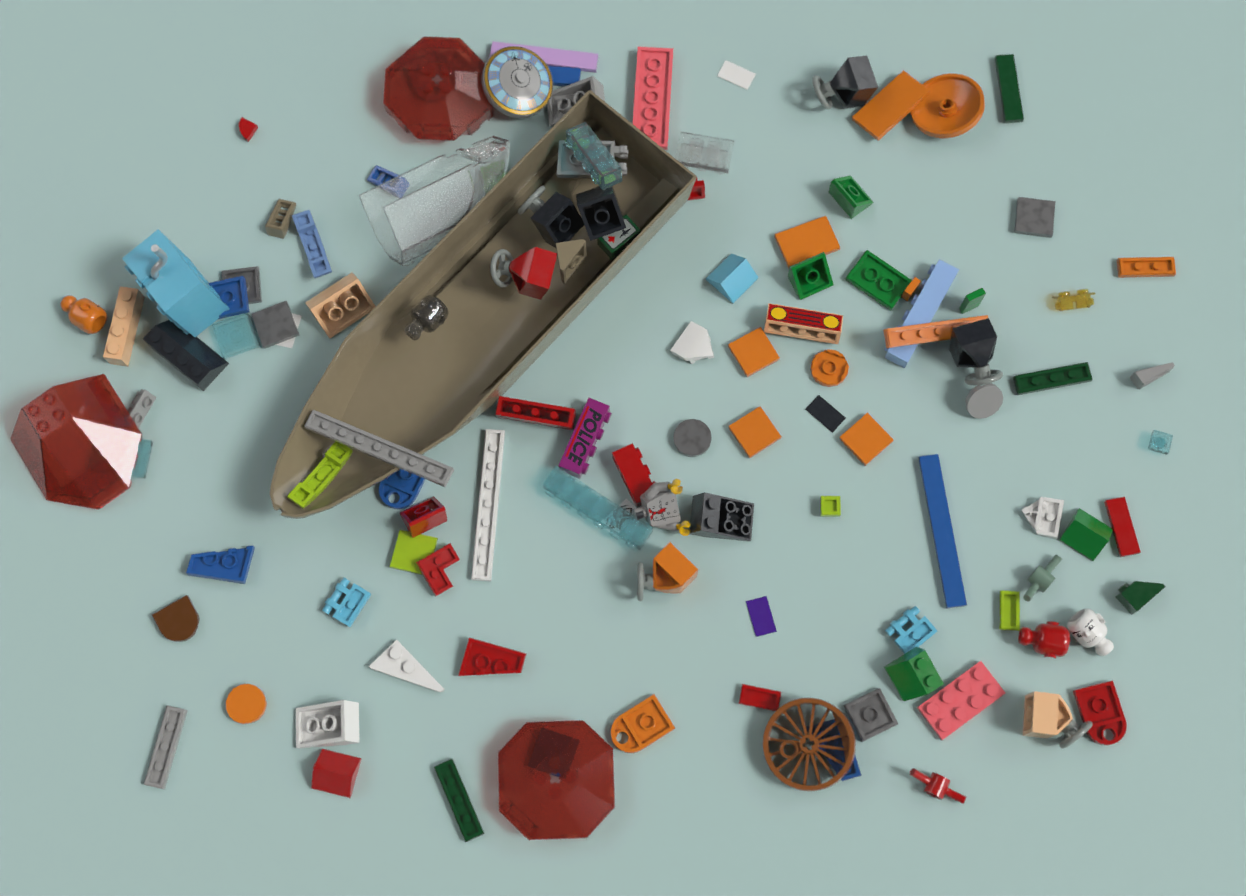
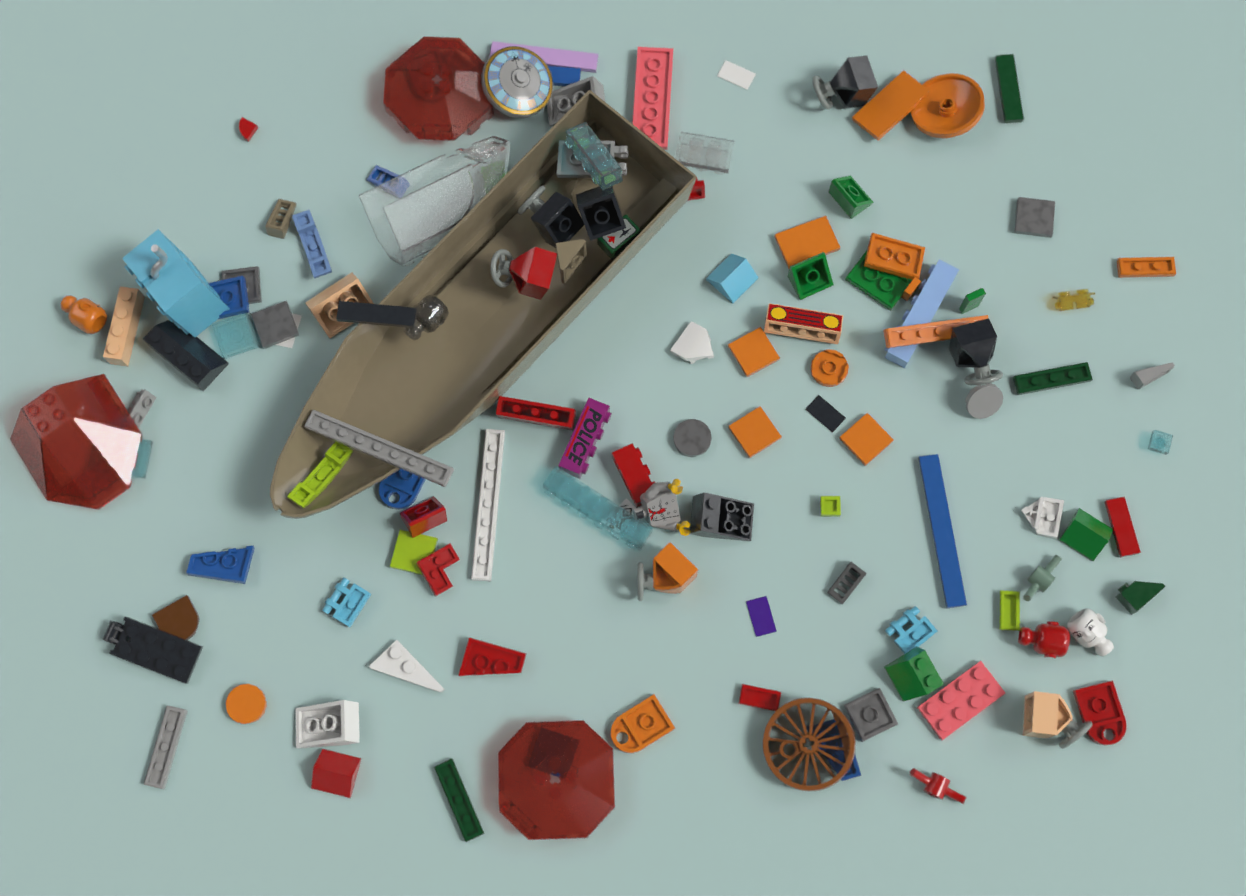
none -> black hinge [103,616,203,684]
none -> black tile [336,301,417,328]
none -> dark grey slope [827,561,867,604]
none -> orange tile [864,233,925,280]

